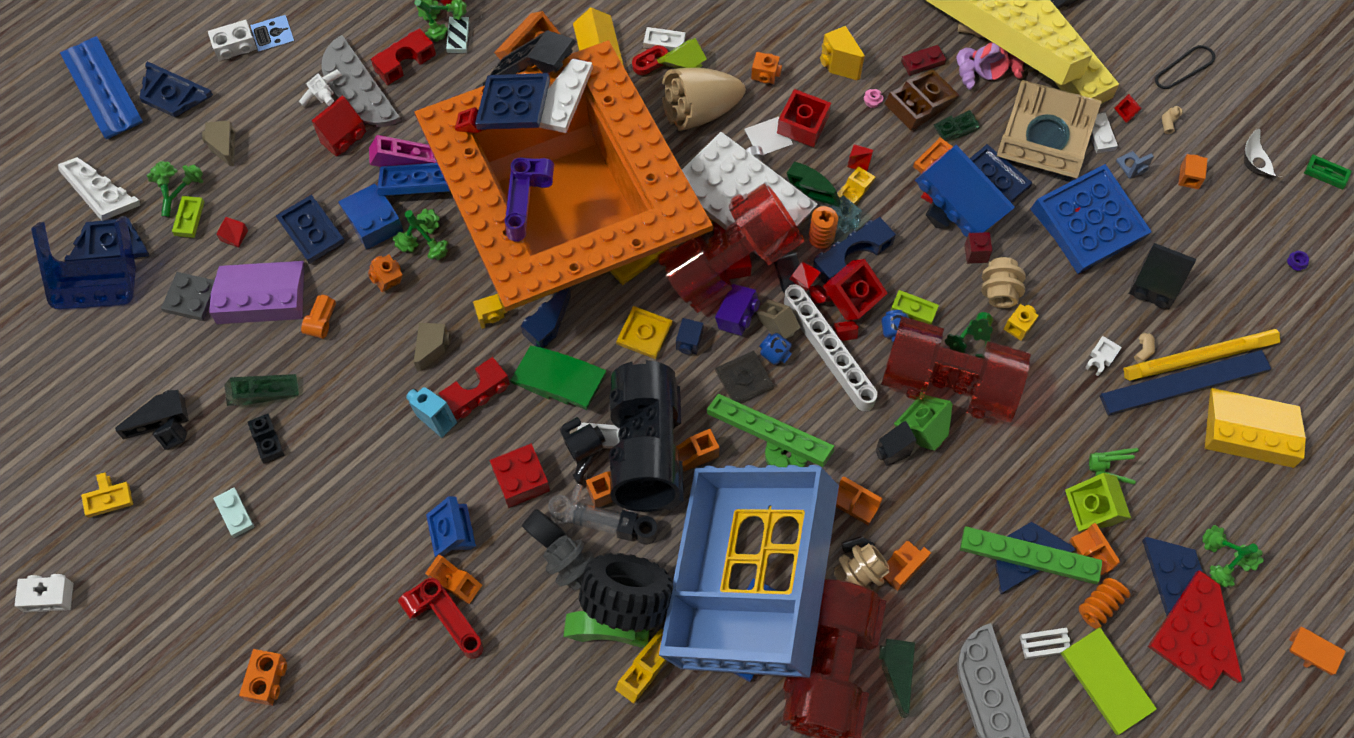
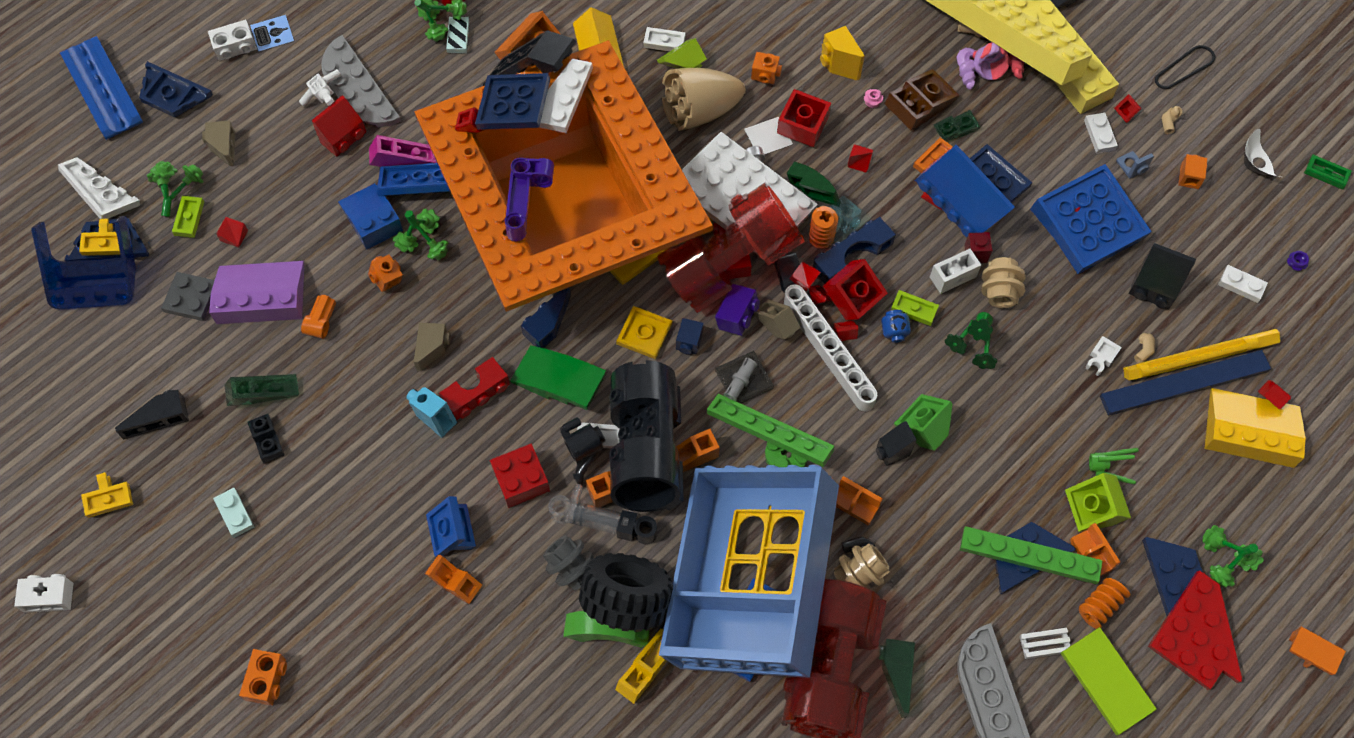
black slope [152,417,187,450] -> none
dark blue plate [276,194,345,264] -> none
red arch [371,28,436,86] -> none
red piece [398,578,483,659] -> none
yellow brick [473,294,508,329] -> none
black tyre [522,509,566,548] -> none
red plate [632,45,668,75] -> none
blue head [759,333,792,365] -> none
yellow slope [837,167,876,210] -> none
clear red cylinder [881,316,1031,423] -> none
orange panel [883,541,931,591] -> none
dark red plate [901,45,946,76] -> none
black slope [926,202,951,228] -> none
tan panel [997,80,1102,178] -> none
yellow brick [1003,304,1039,341] -> none
none -> yellow plate [79,219,127,256]
none -> light grey pin [724,358,758,401]
none -> white brick [930,249,981,294]
none -> white plate [1218,265,1268,303]
none -> red slope [1258,380,1291,409]

